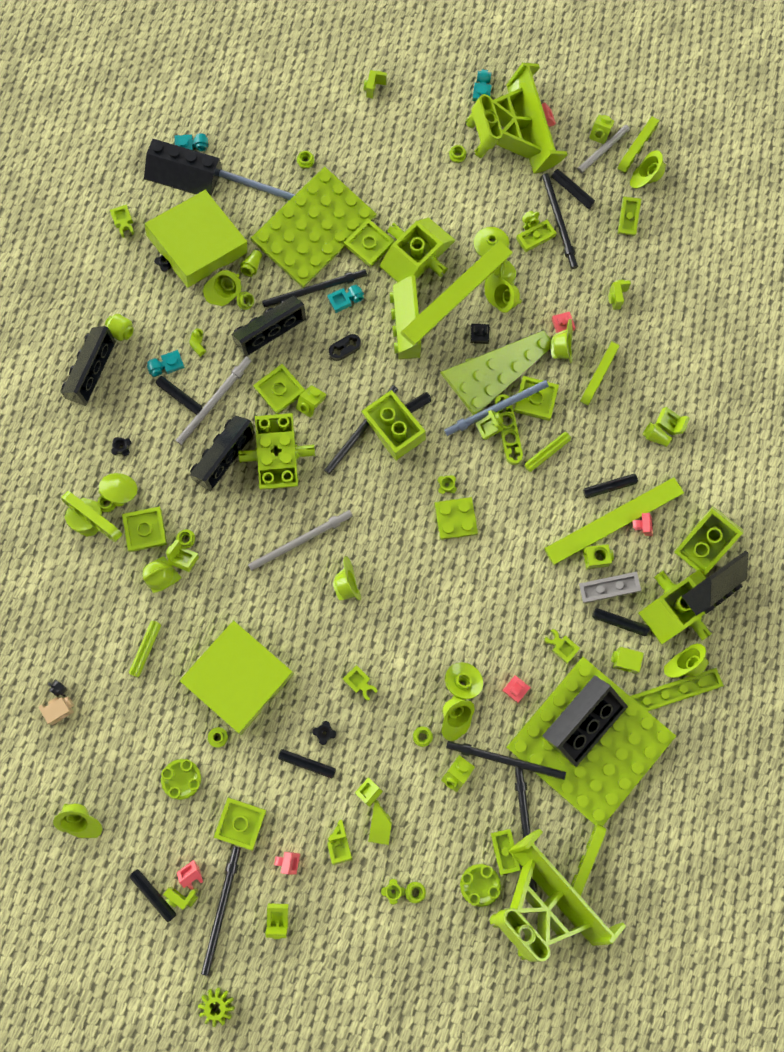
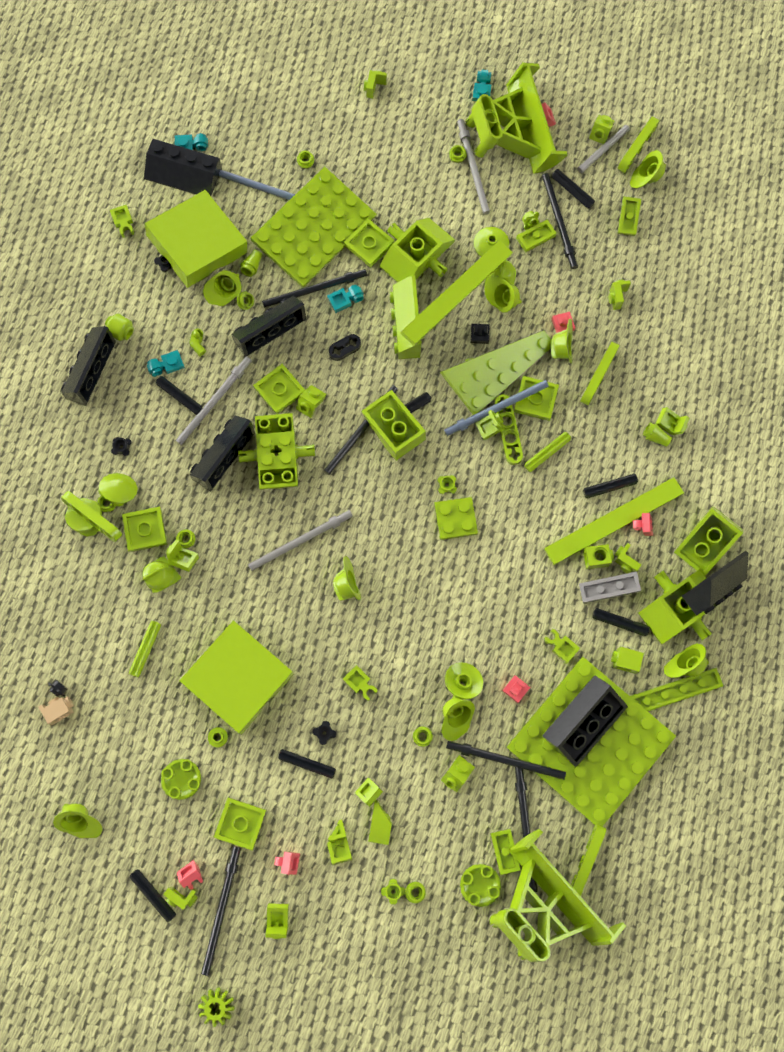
none -> light grey bar [457,119,490,215]
none -> lime bracket [614,543,641,574]

